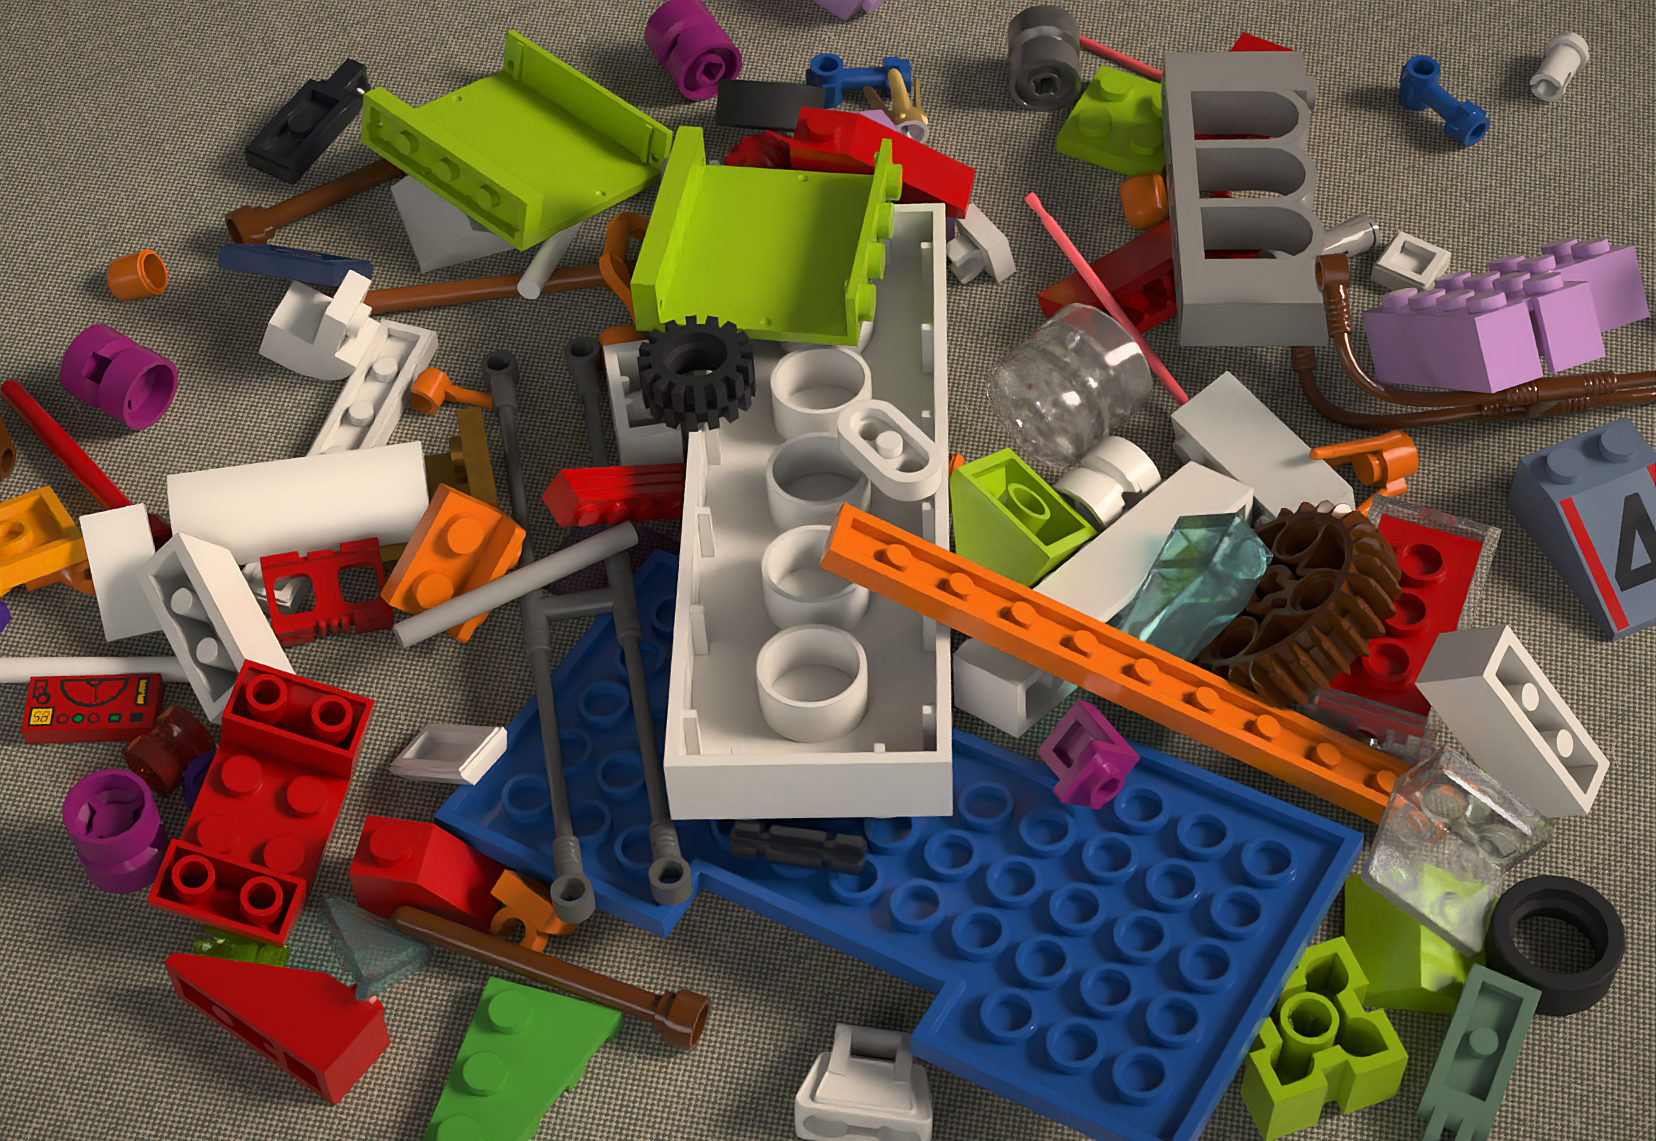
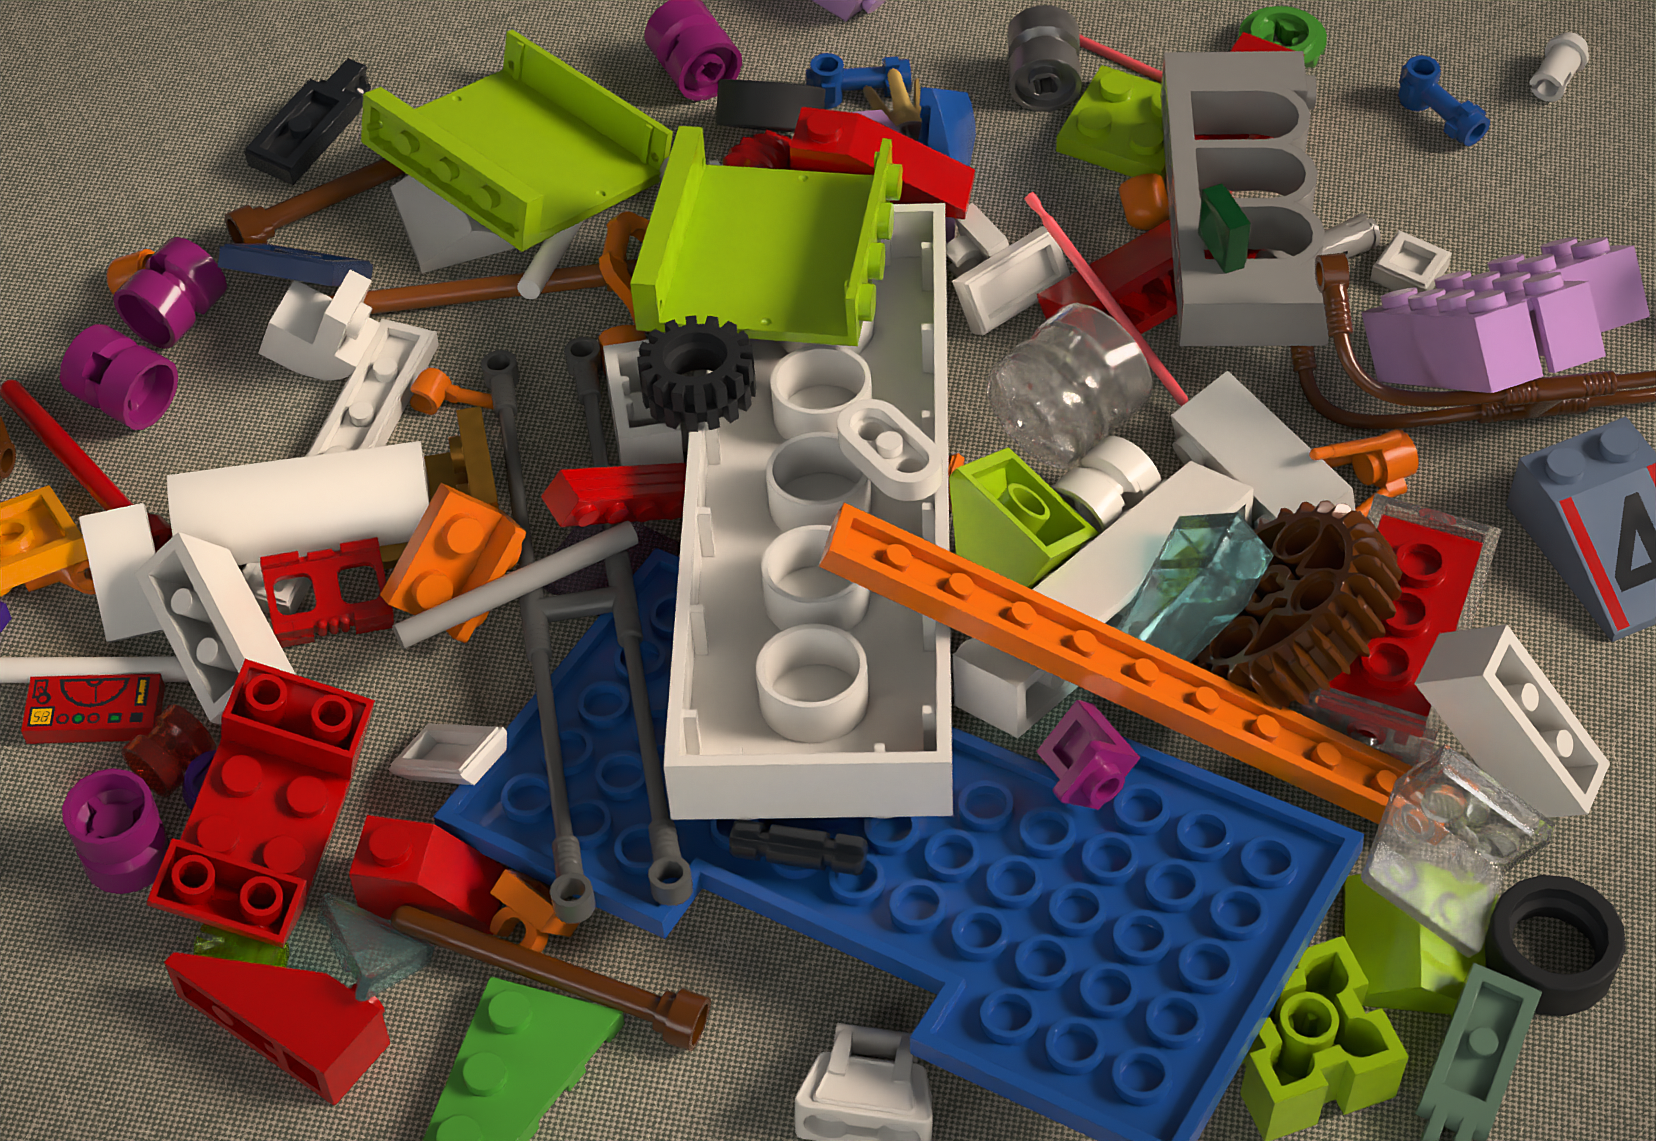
none -> magenta wheel [113,237,227,349]
none -> blue slope [918,87,976,167]
none -> white tile [952,226,1070,336]
none -> dark green tile [1198,183,1251,274]
none -> bright green gear [1238,6,1327,68]

